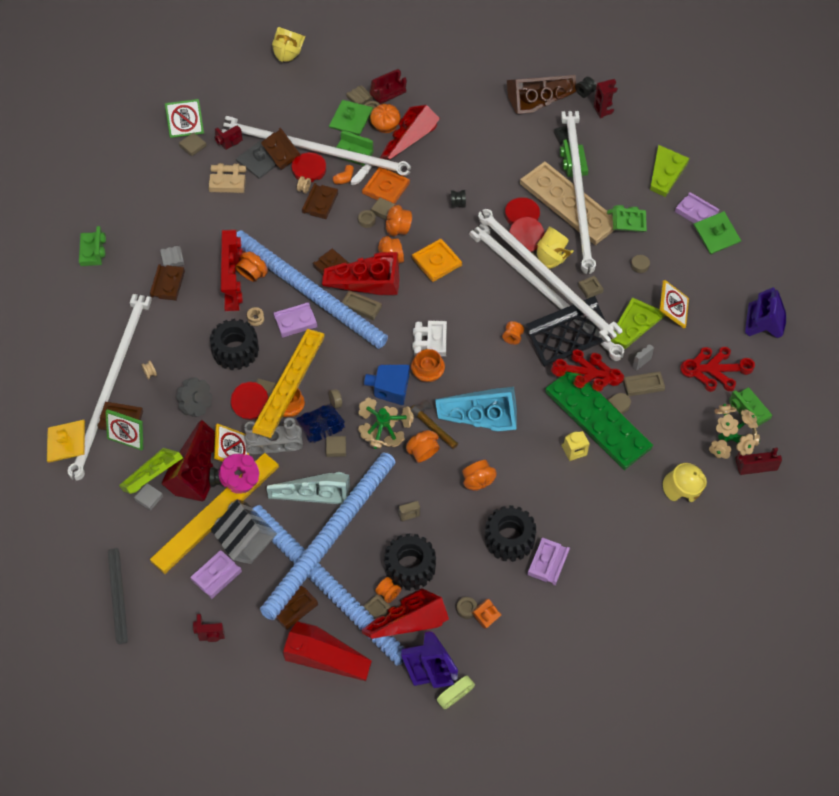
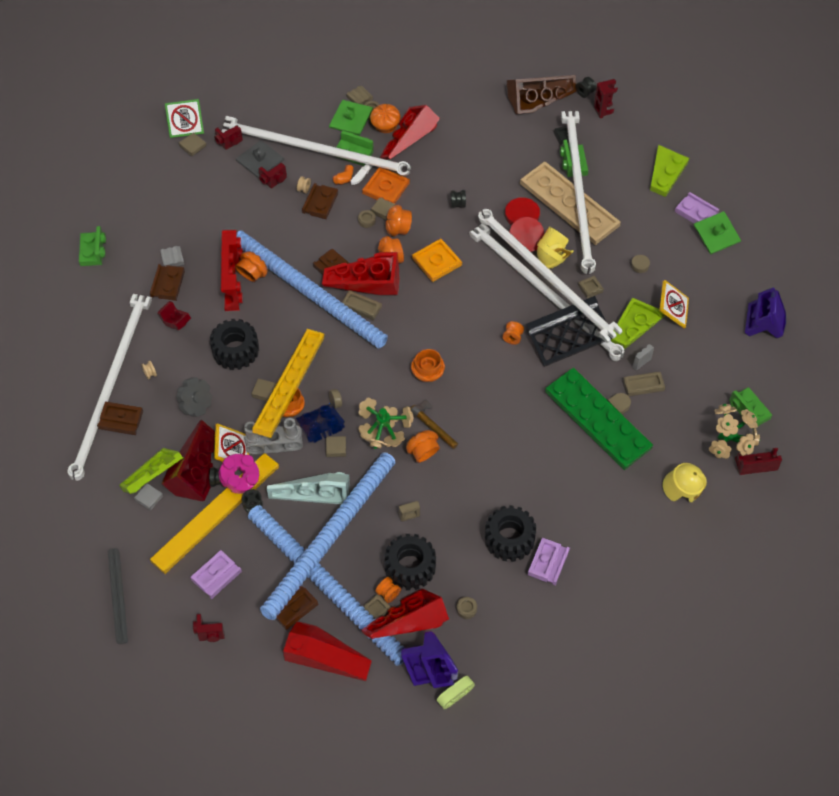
yellow piece [47,420,85,463] -> none
piece [106,409,144,450] -> none
tan plate [209,163,246,193] -> none
light grey slope [211,499,277,564] -> none
red tile [231,382,269,420] -> none
tan bush [247,307,264,326] -> none
reddish brown plate [261,127,301,170] -> none
light yellow helmet [272,27,306,62] -> none
lavender plate [274,302,317,338] -> none
red tile [292,152,327,182] -> none
blue torso [364,365,410,405] -> none
dark red hinge [370,69,407,104] -> none
white plate [412,321,447,356] -> none
medium azure wedge [435,387,517,431] -> none
orange piece [462,460,497,491] -> none
orange tile [471,599,501,629] -> none
red plant [551,349,624,391] -> none
light yellow brick [561,431,590,461] -> none
bright green bracket [607,205,647,233] -> none
red plant [680,347,755,392] -> none
none -> dark red bracket [158,301,191,330]
none -> pearl dark grey wheel [242,489,263,513]
none -> dark red bracket [259,163,287,189]

